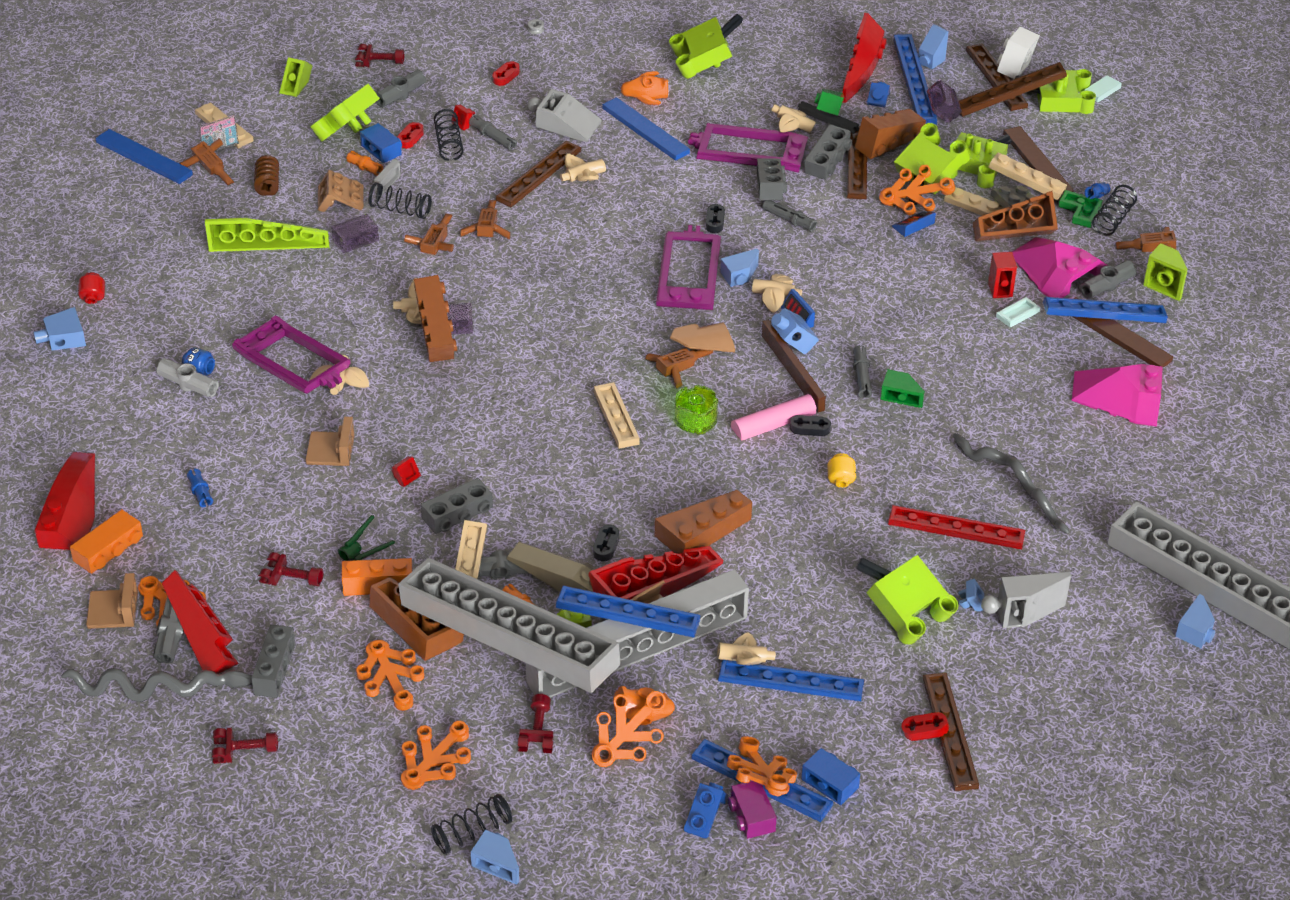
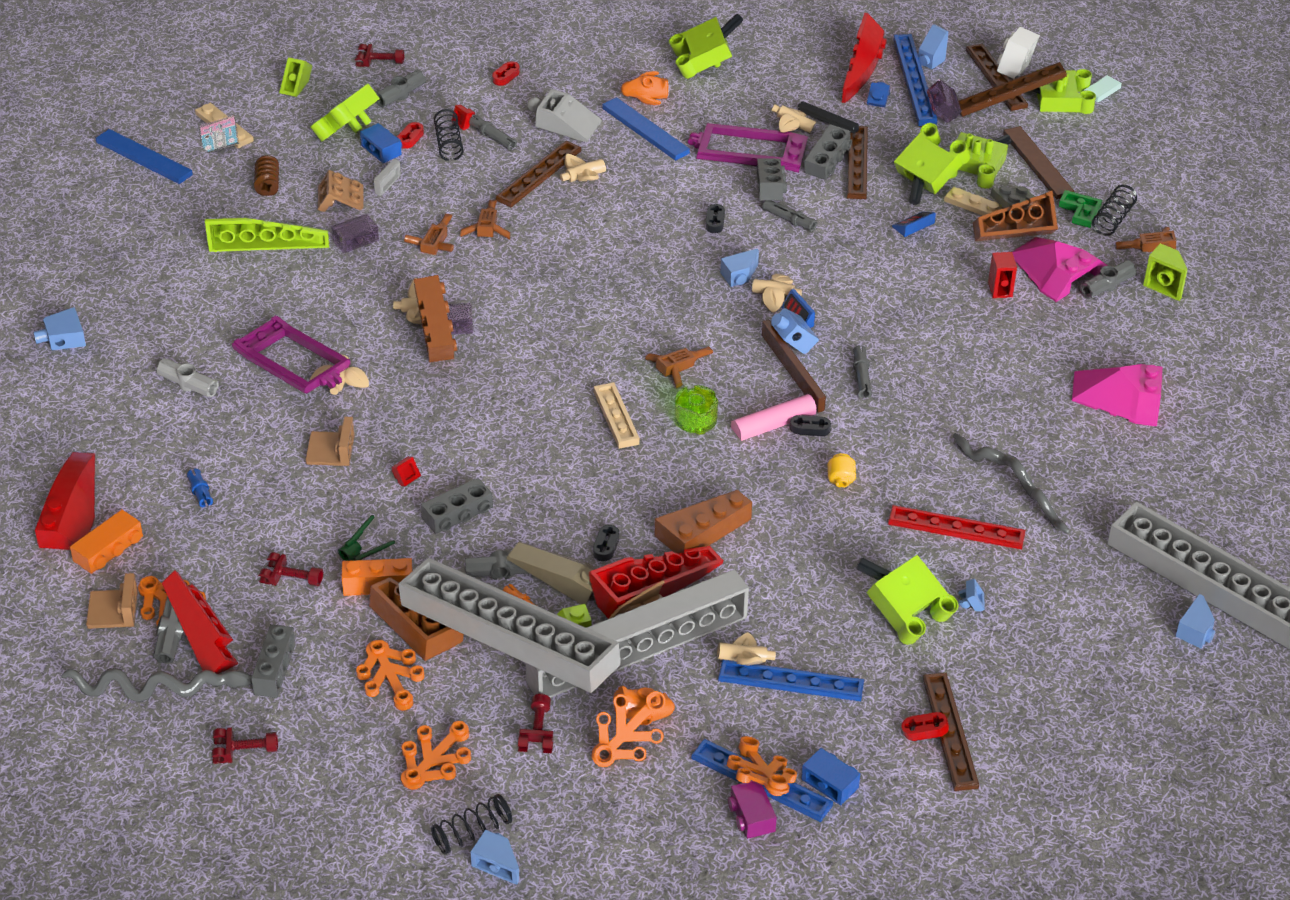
red head [78,272,105,304] -> none
dark orange piece [179,138,234,185] -> none
blue head [182,347,215,376] -> none
orange pin [346,151,384,176] -> none
black piece [368,182,432,219] -> none
tan plate [455,520,487,579] -> none
light grey bush [528,19,544,34] -> none
blue tile [556,586,701,638] -> none
magenta animal [656,225,721,310] -> none
medium nougat panel [670,322,735,353] -> none
blue bracket [684,782,729,839] -> none
green slope [814,89,844,116] -> none
dark orange wedge [855,109,926,160] -> none
orange plant [879,165,955,215] -> none
green slope [881,369,925,408] -> none
light grey slope [981,572,1071,628] -> none
tan plate [989,152,1067,200] -> none
light aqua tile [996,297,1040,327] -> none
blue tile [1043,297,1168,323] -> none
reddish brown tile [1072,297,1173,368] -> none
blue pin [1084,182,1111,199] -> none

